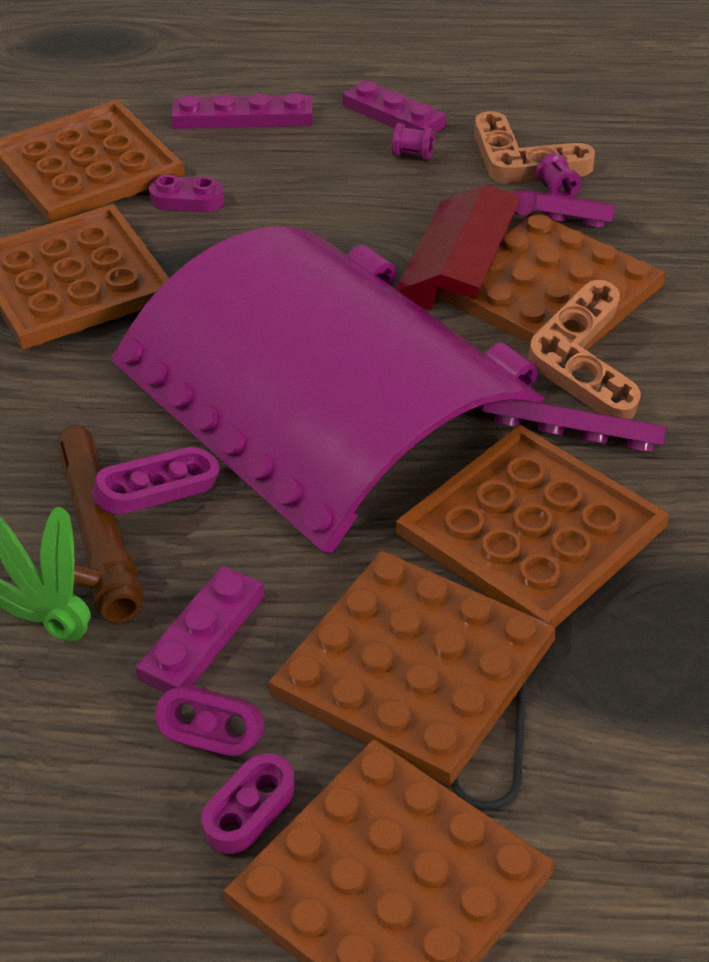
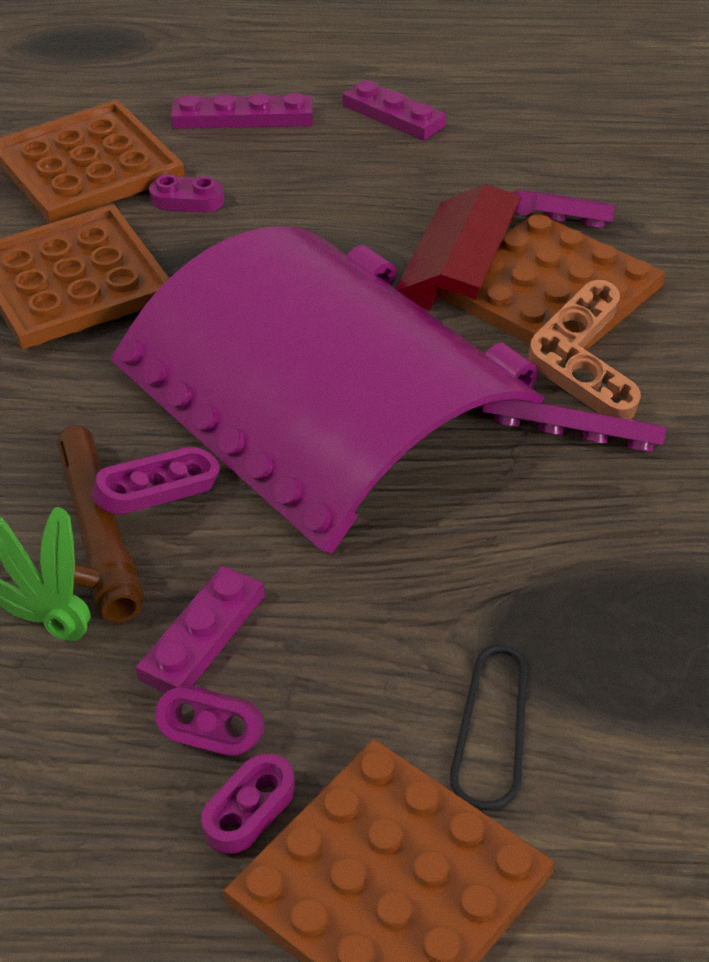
dark orange plate [268,550,556,787] -> none
magenta bush [392,123,435,160] -> none
dark orange plate [396,425,669,627] -> none
nougat beam [474,111,595,184] -> none
magenta bush [535,153,582,197] -> none

